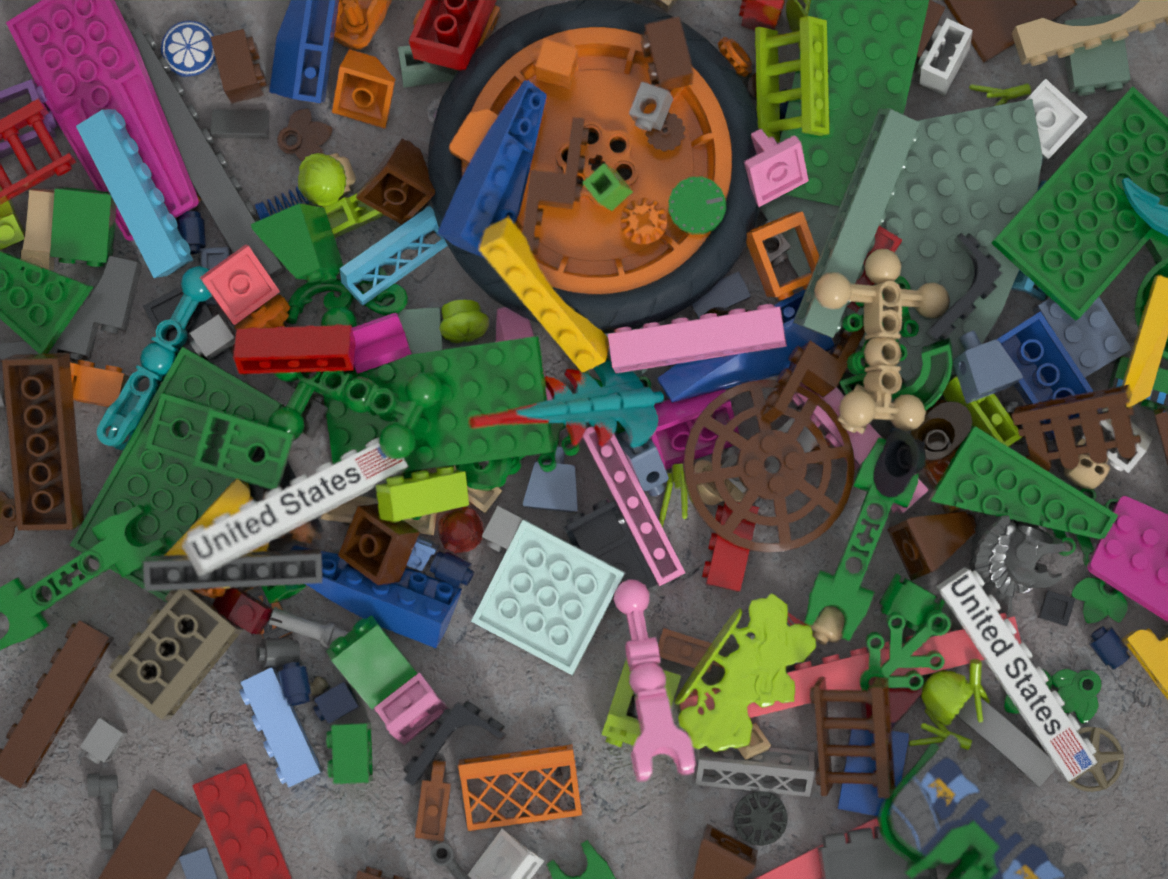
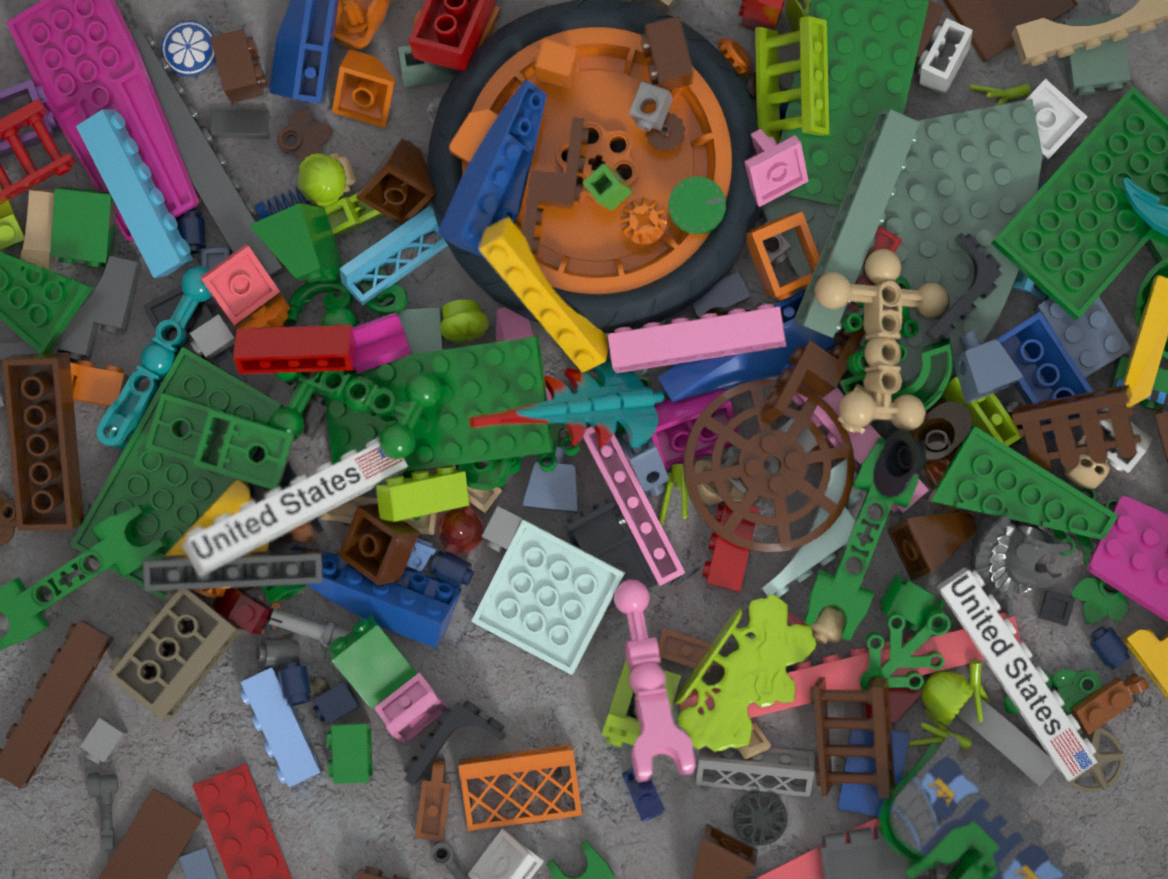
none -> clear blue leg [622,768,666,823]
none -> light aqua arch [761,459,863,598]
none -> dark orange plate [1071,673,1149,735]

